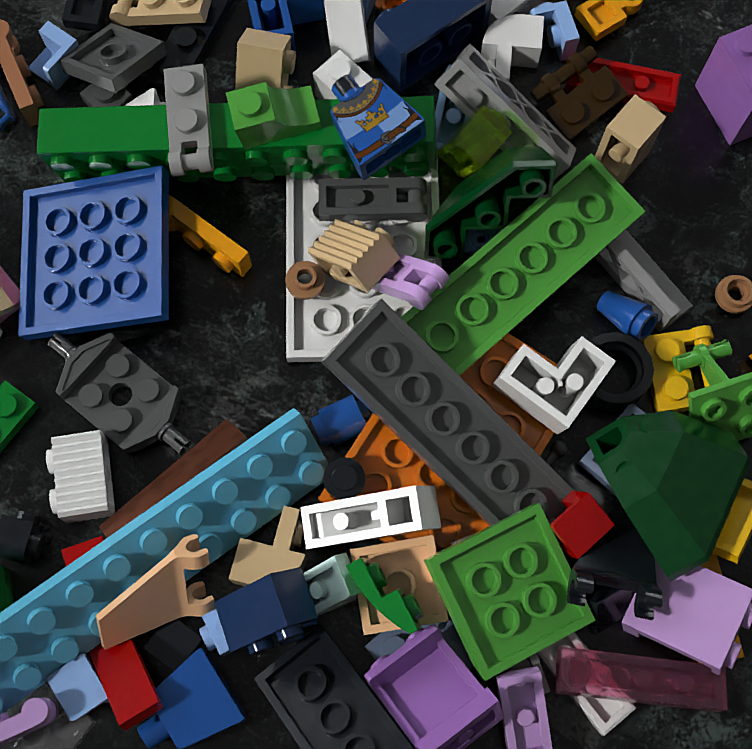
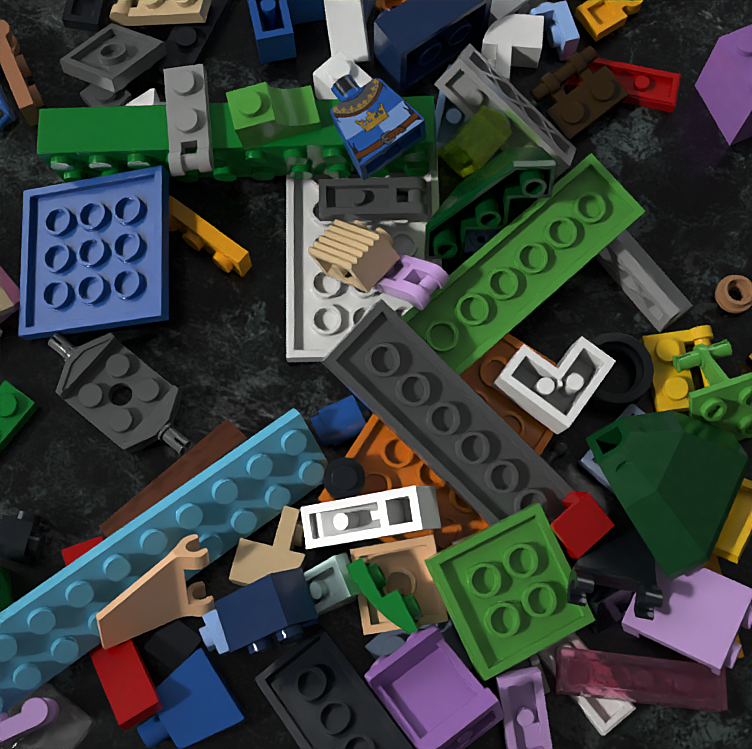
light blue panel [29,21,79,90] -> none
white brick [46,430,115,523] -> none
light blue panel [46,653,109,721] -> none
tan brick [235,28,296,90] -> none
medium nougat plate [285,261,325,300] -> none
tan brick [595,94,666,184] -> none
blue cone [597,290,658,341] -> none

